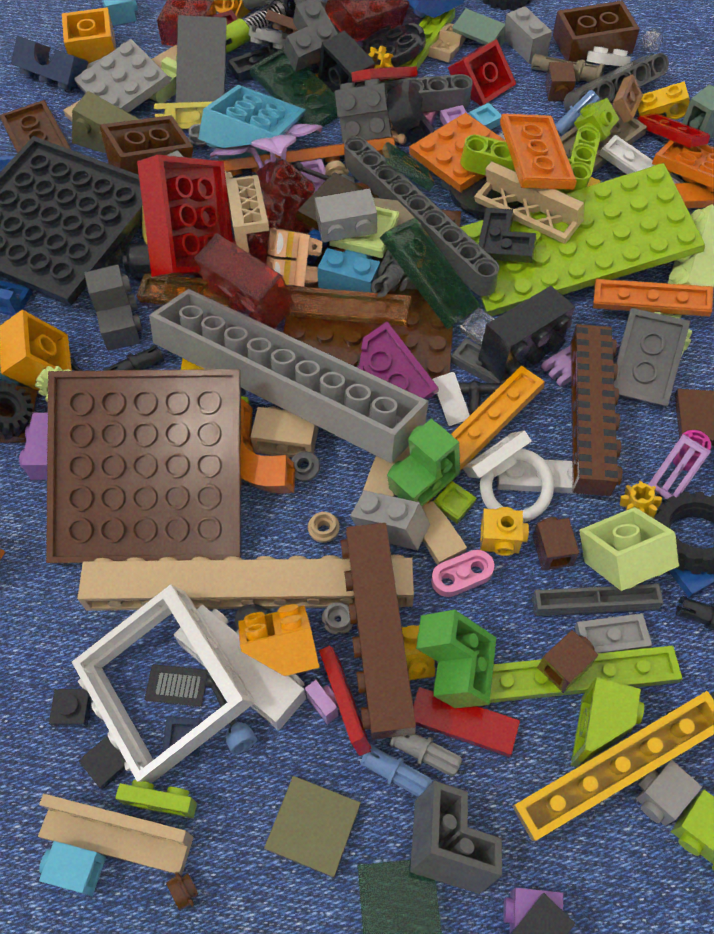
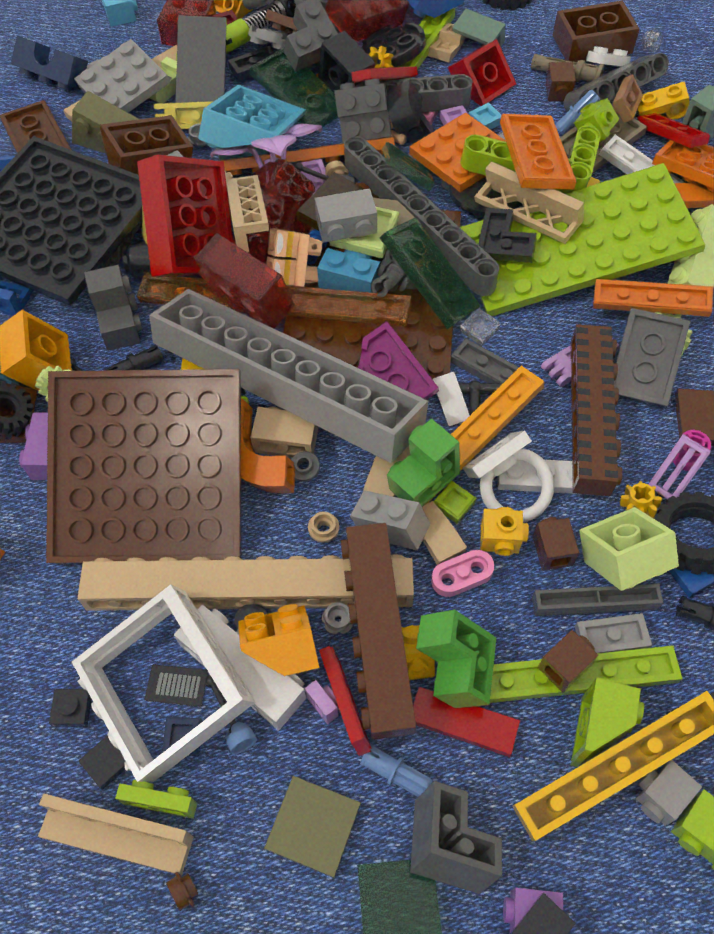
medium azure brick [39,841,106,896] -> none
light orange brick [62,7,116,65] -> none
light grey axle [390,733,462,776] -> none
black brick [478,286,575,383] -> none
light grey brick [505,6,552,63] -> none

